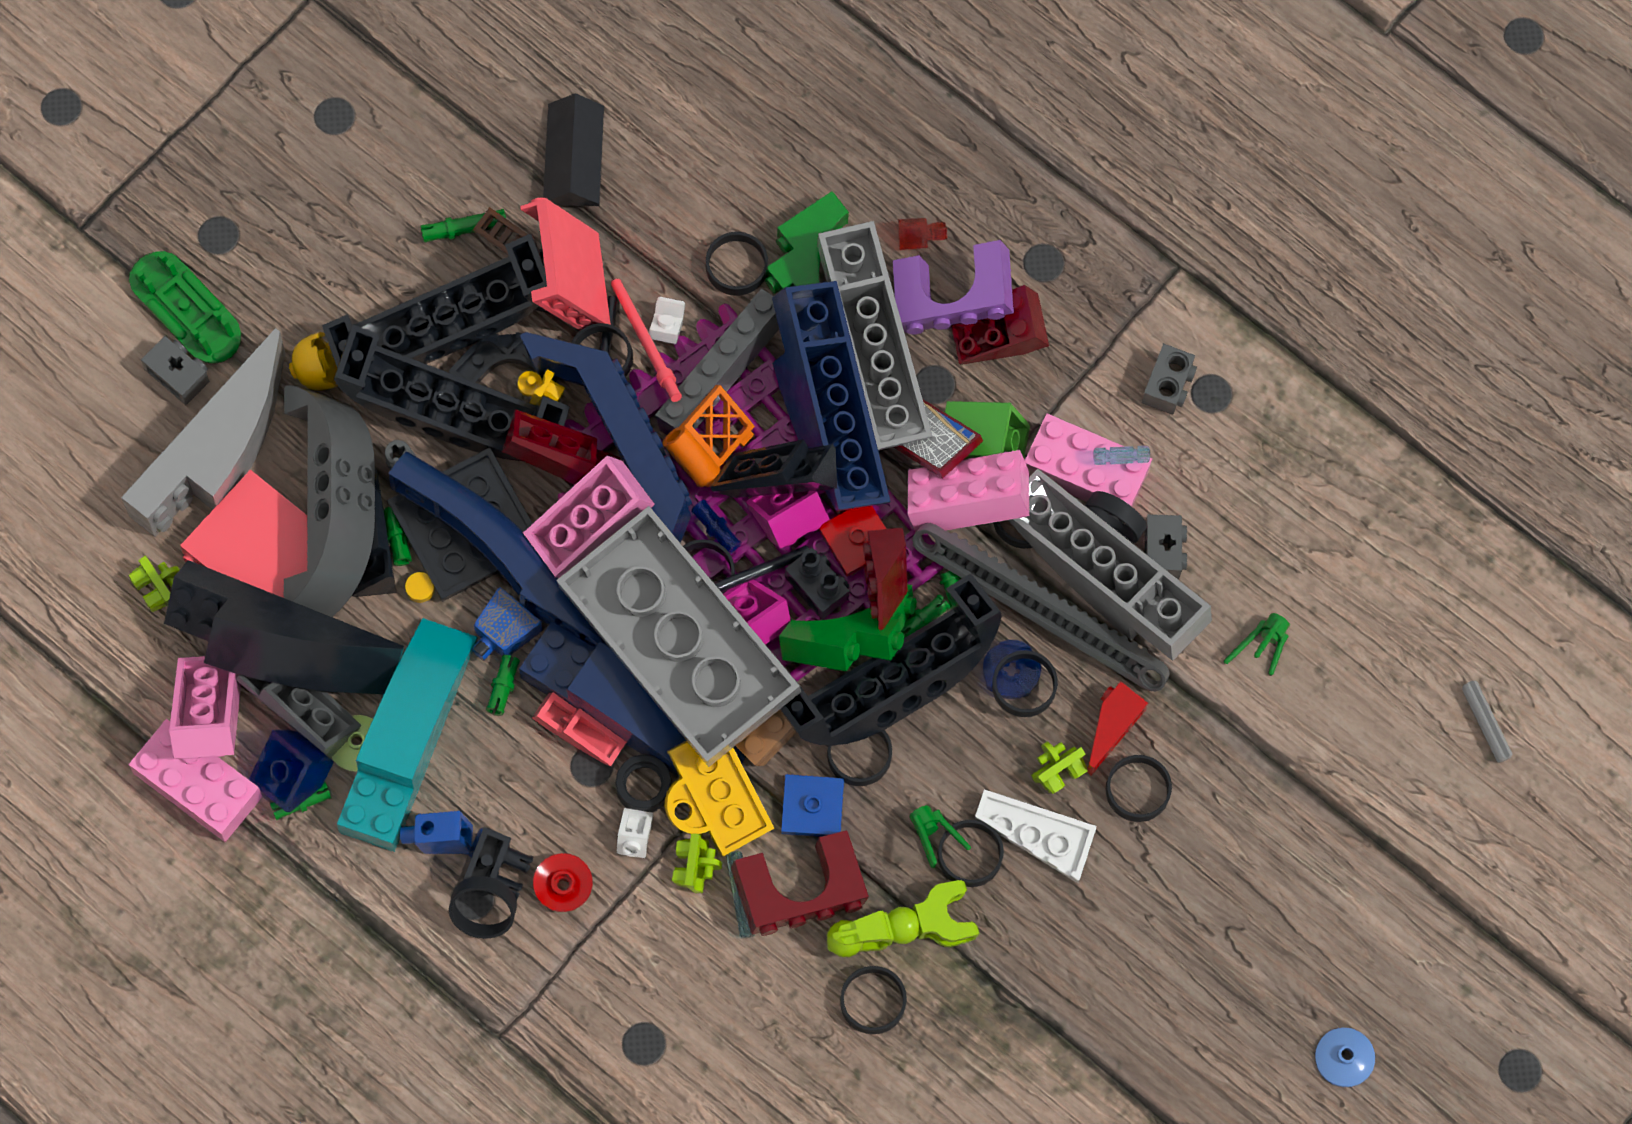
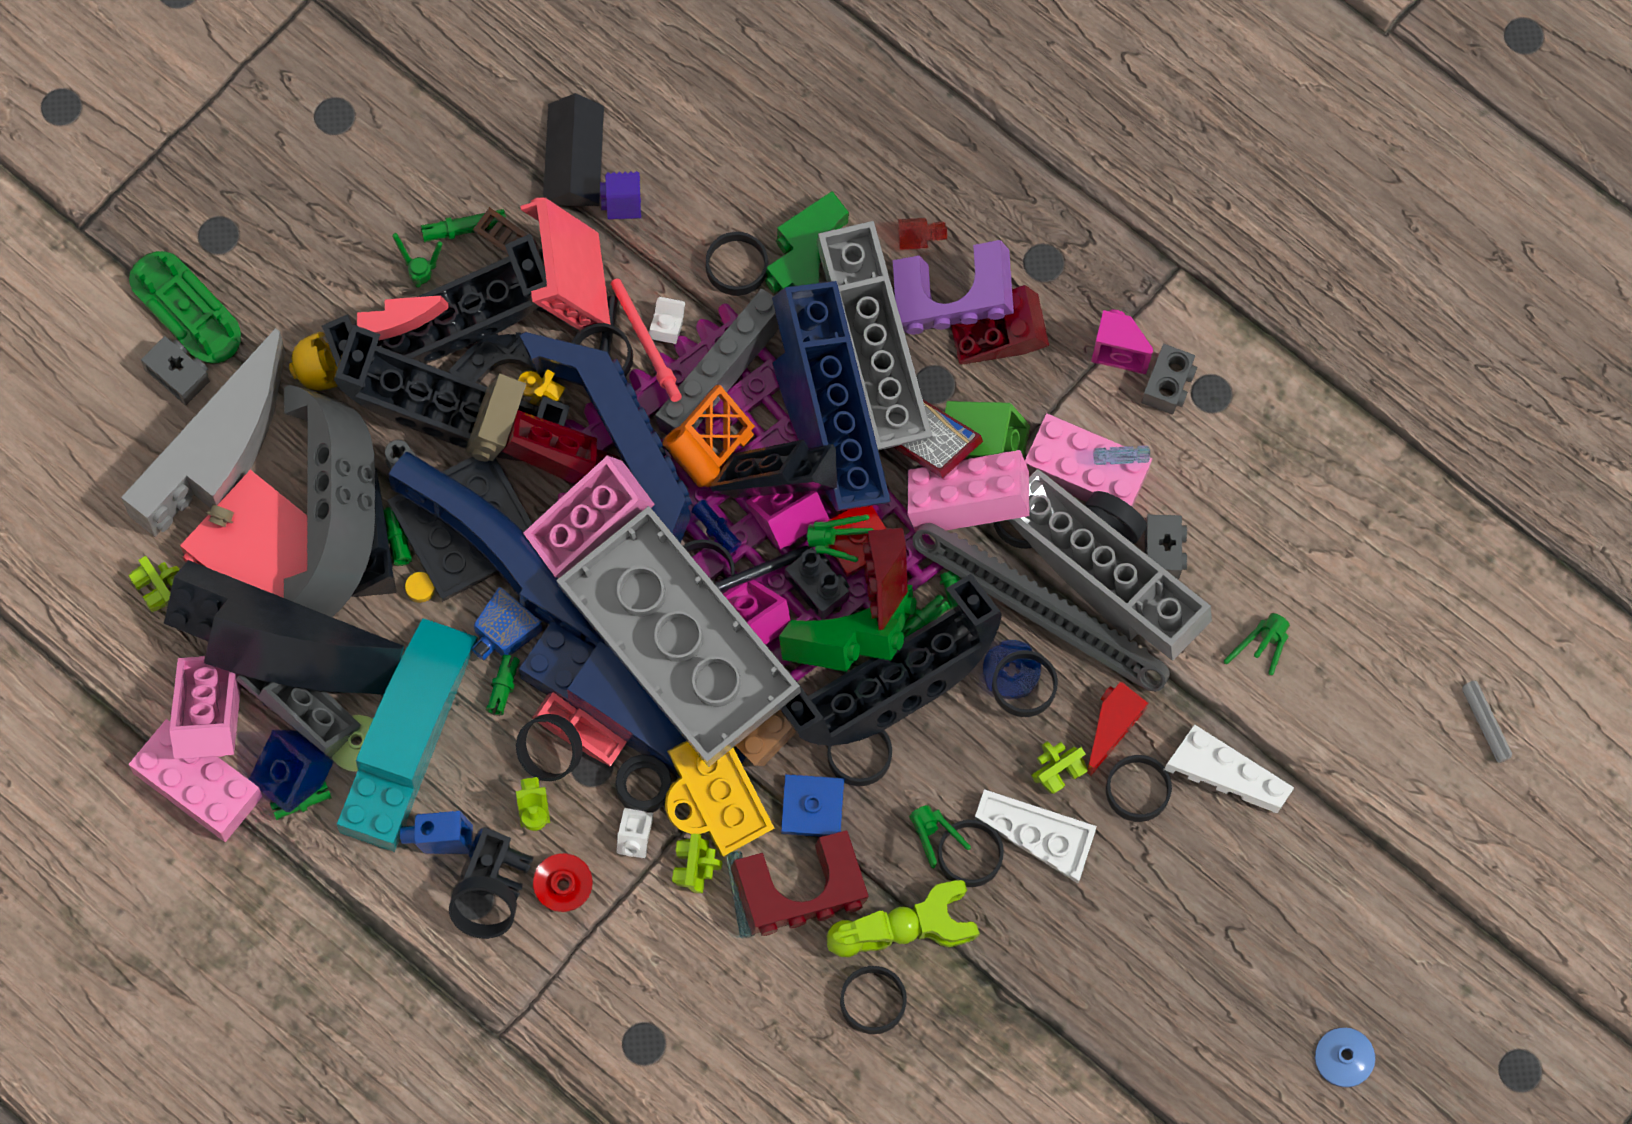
none -> dark tan plate [206,504,235,527]
none -> coral slope [357,296,448,340]
none -> green plant [392,233,443,288]
none -> dark tan brick [466,373,526,462]
none -> black tyre [516,714,583,781]
none -> lime hips [516,777,550,831]
none -> dark purple brick [600,171,641,219]
none -> green plant [807,515,874,562]
none -> dark pink slope [1091,310,1153,374]
none -> white wing [1164,724,1294,813]

